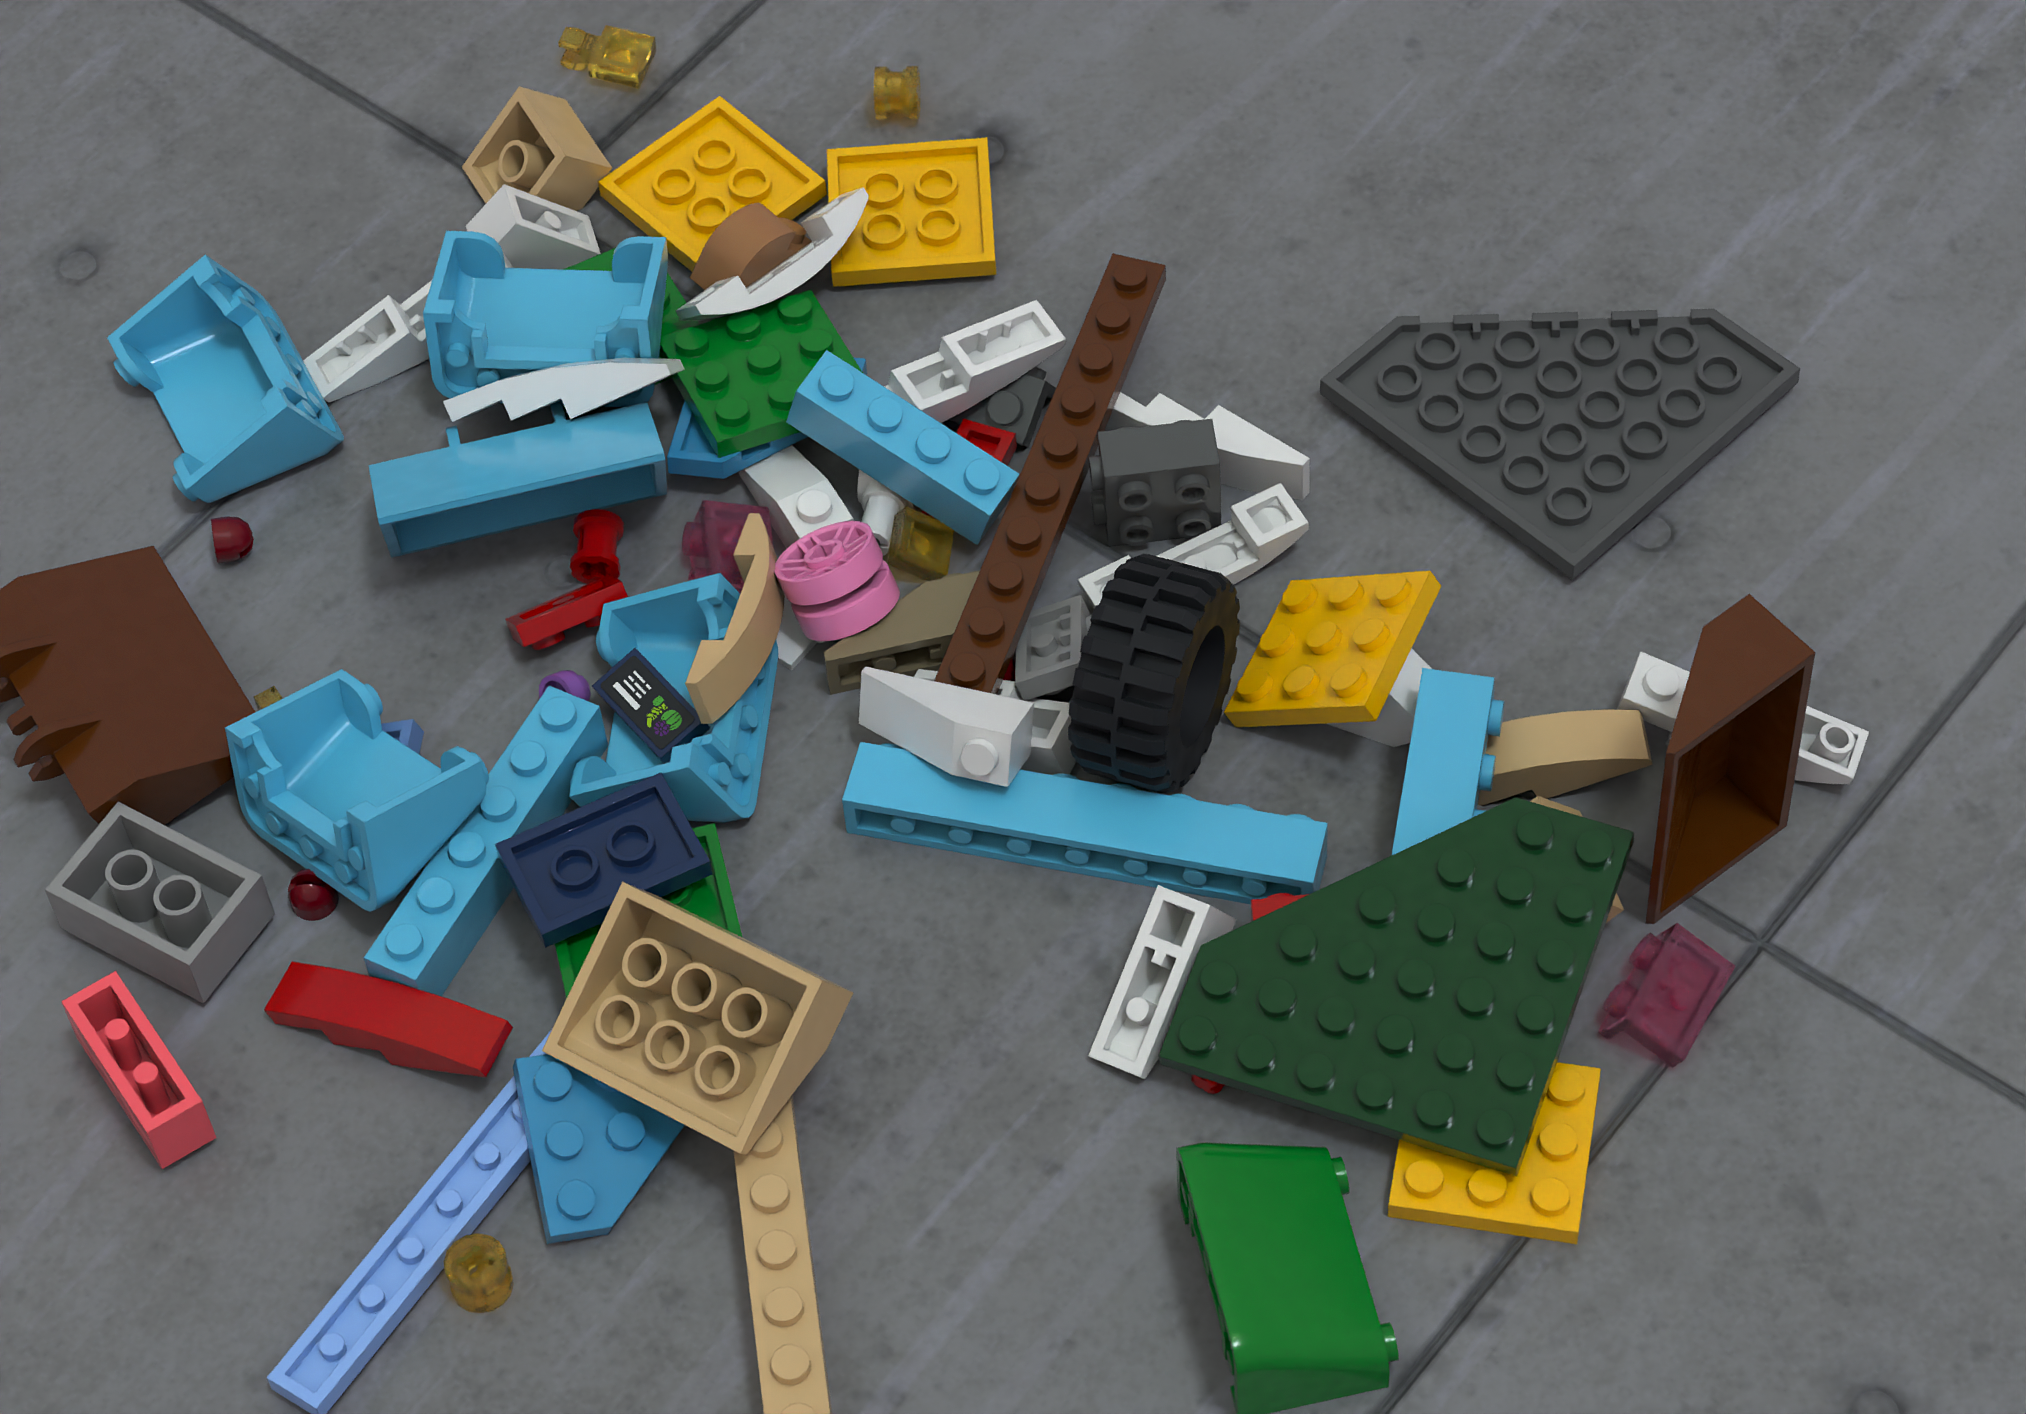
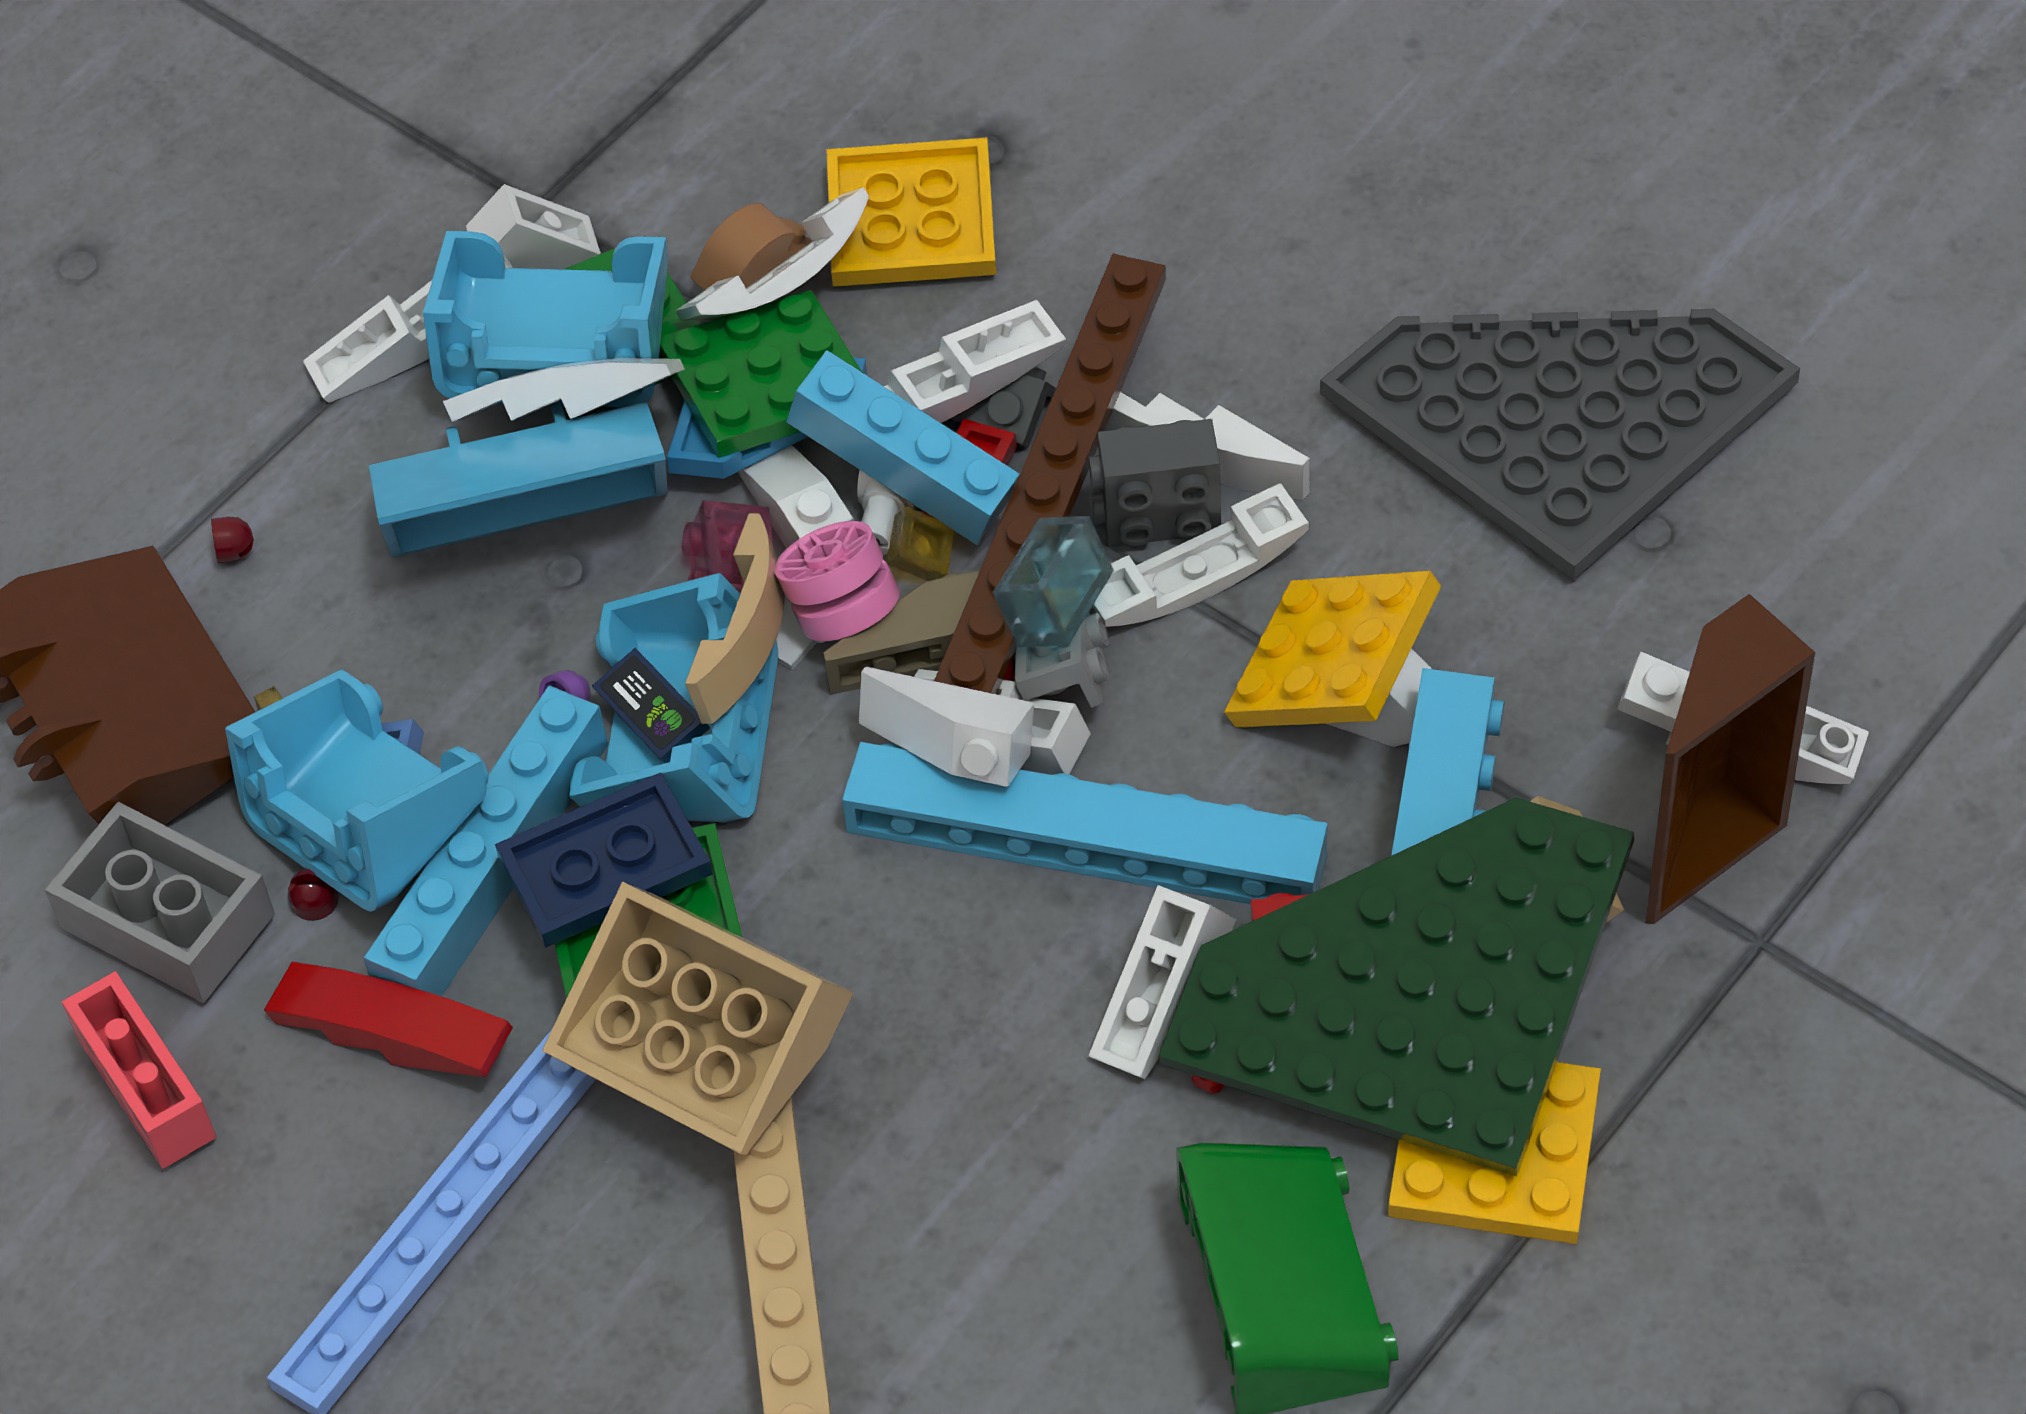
medium azure windscreen [107,255,344,503] -> none
clear yellow wheel [444,1233,514,1313] -> none
tan slope [462,86,612,211] -> none
red plate [505,575,628,650] -> none
dark azure plate [513,1054,685,1244] -> none
clear yellow plate [558,25,656,89] -> none
red bush [570,509,624,584] -> none
yellow plate [598,96,827,272] -> none
clear yellow wheel [874,66,921,119] -> none
black tyre [1068,554,1240,793] -> none
tan slope [1477,709,1653,807] -> none
clear pink bracket [1598,923,1735,1067] -> none
none -> clear light blue brick [993,516,1114,648]

